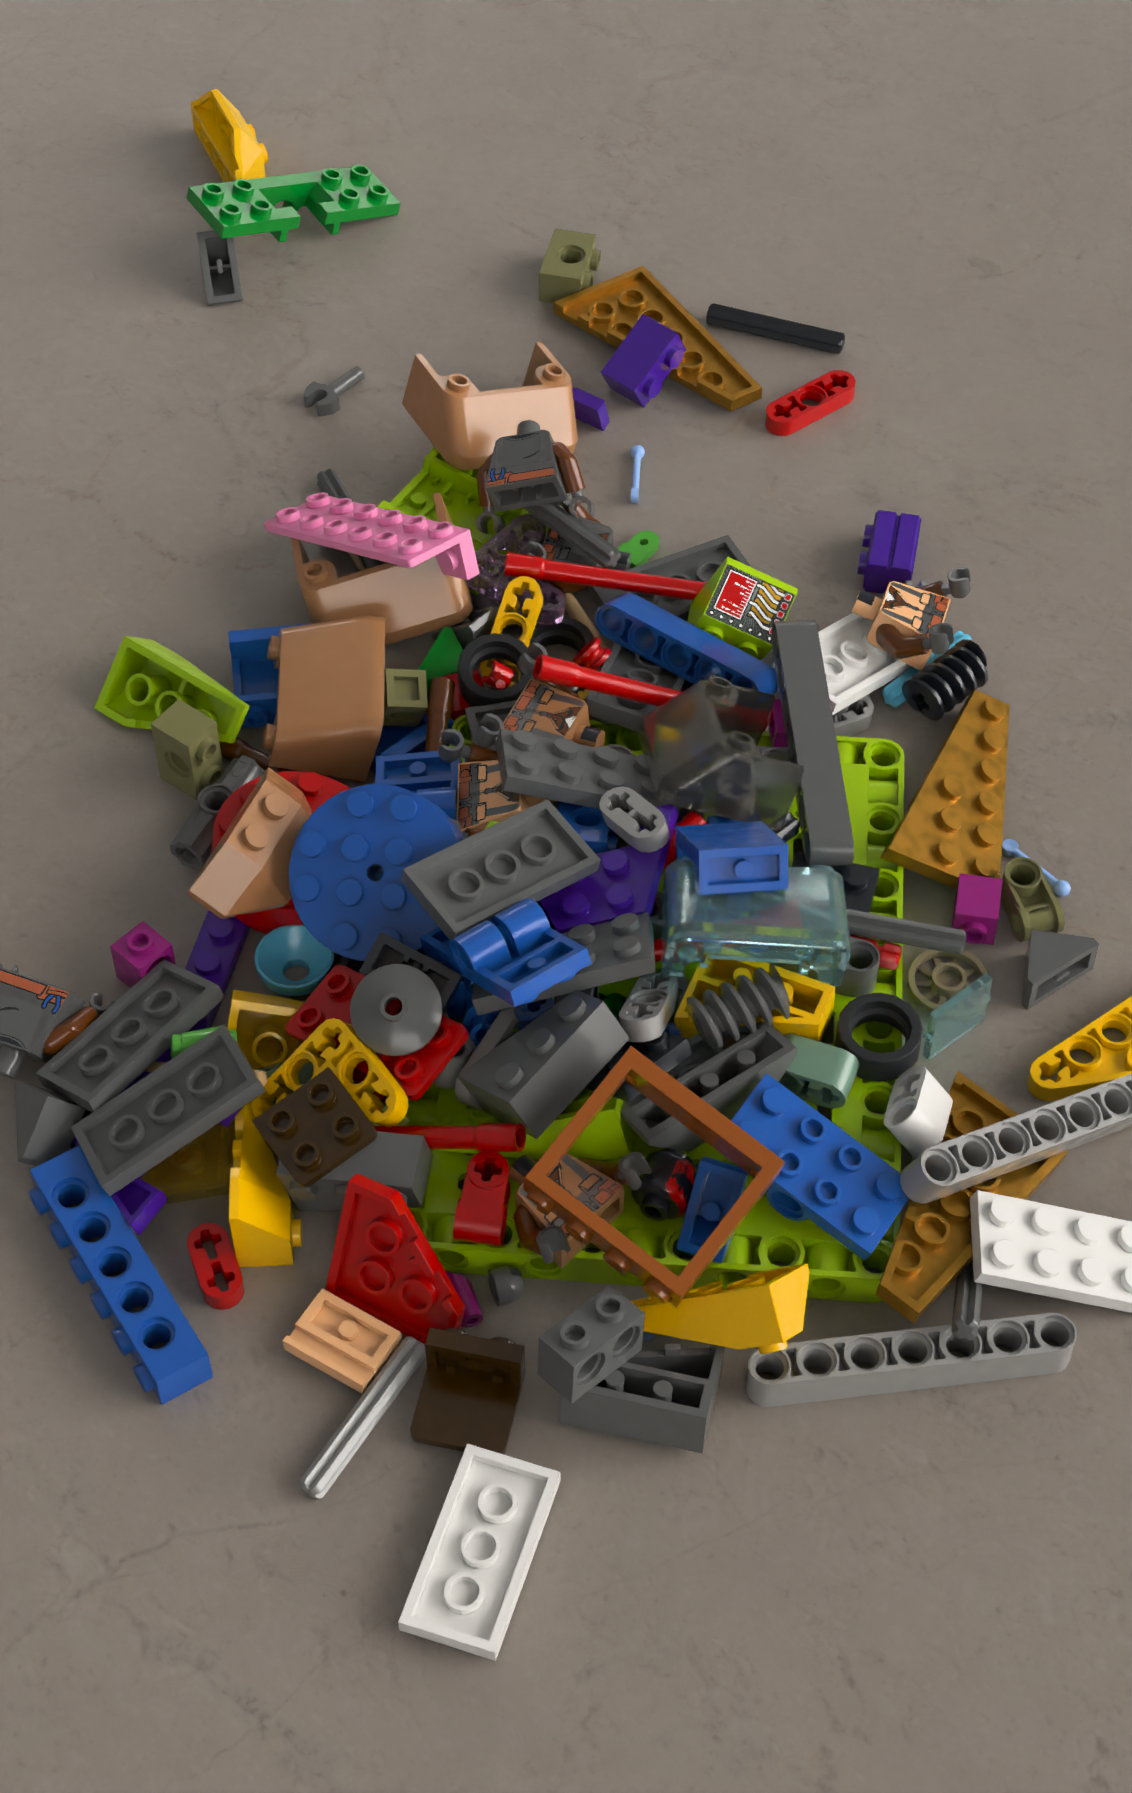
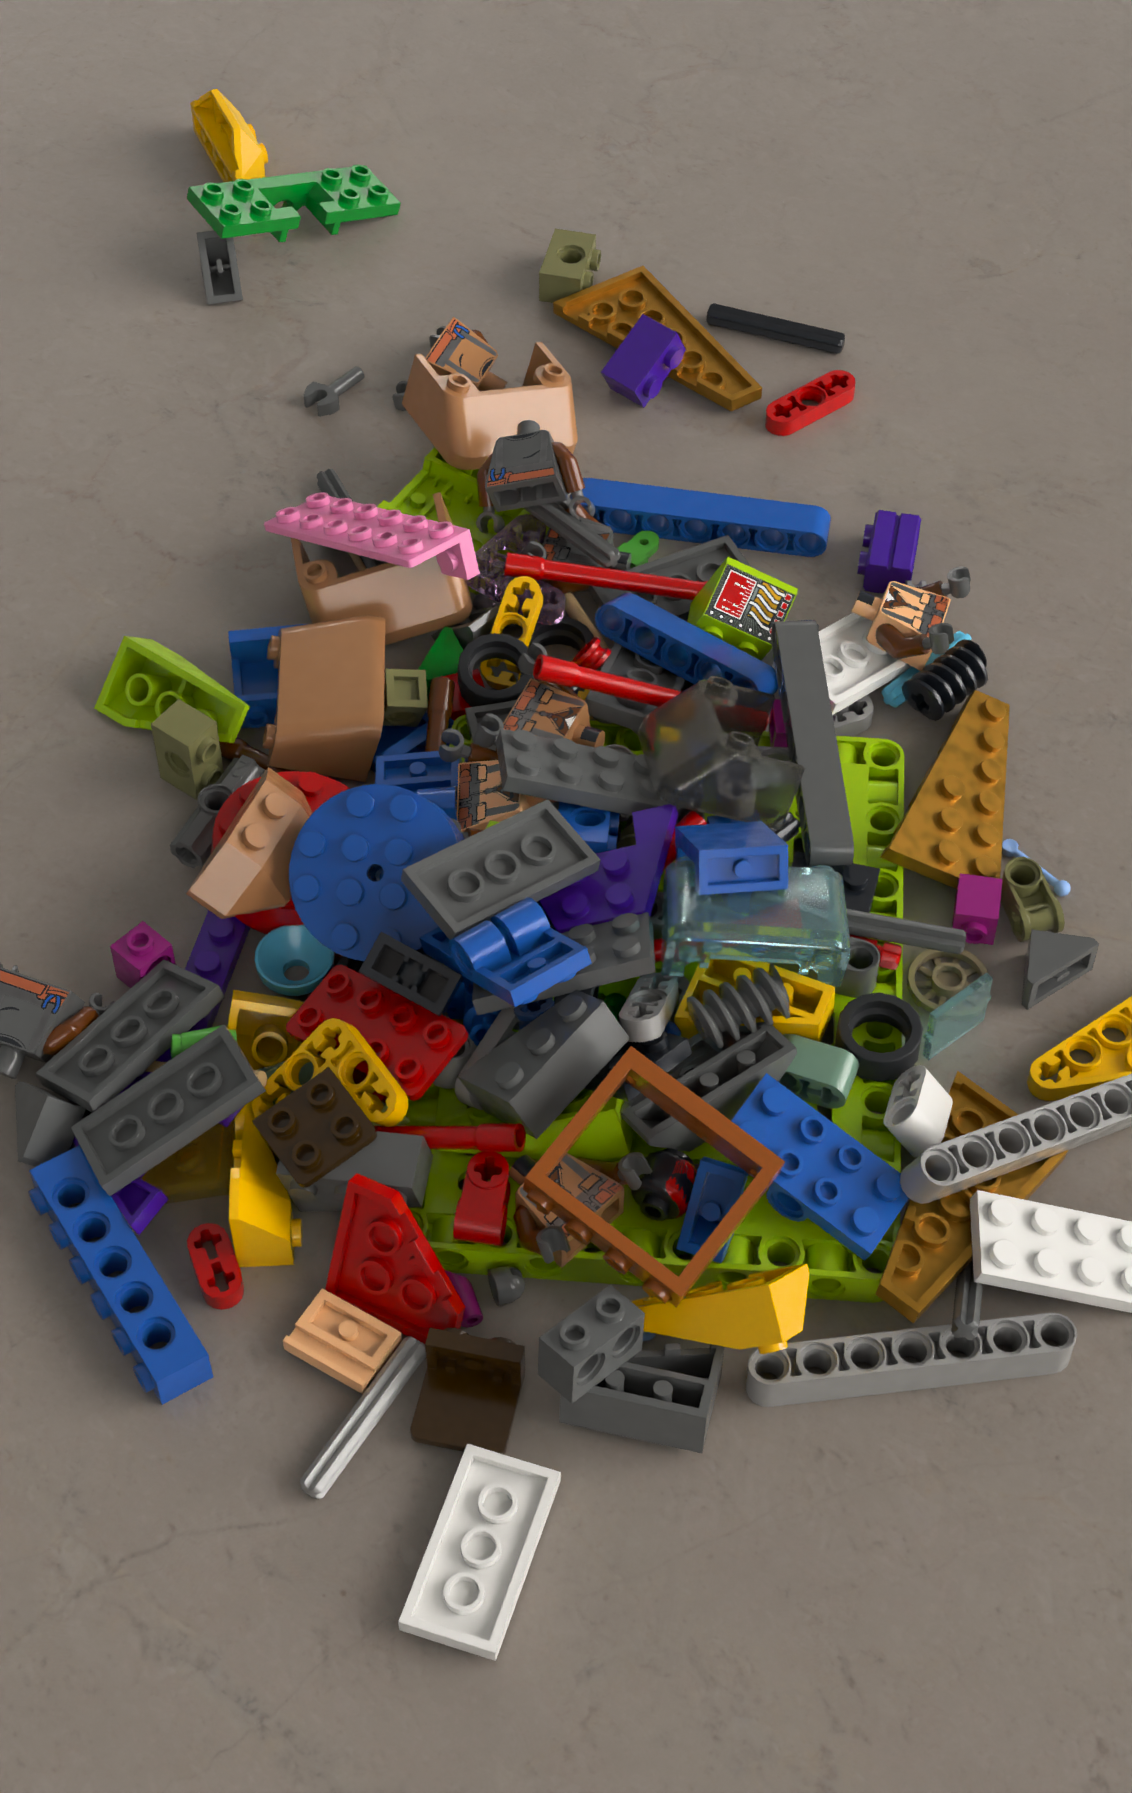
dark grey dish [350,964,443,1056] -> none
red hand [481,660,513,690] -> none
dark purple tile [572,387,610,431] -> none
light grey beam [599,787,670,853] -> none
light blue hinge [630,445,645,503] -> none
none -> torso [392,317,507,411]
none -> blue beam [569,478,831,557]

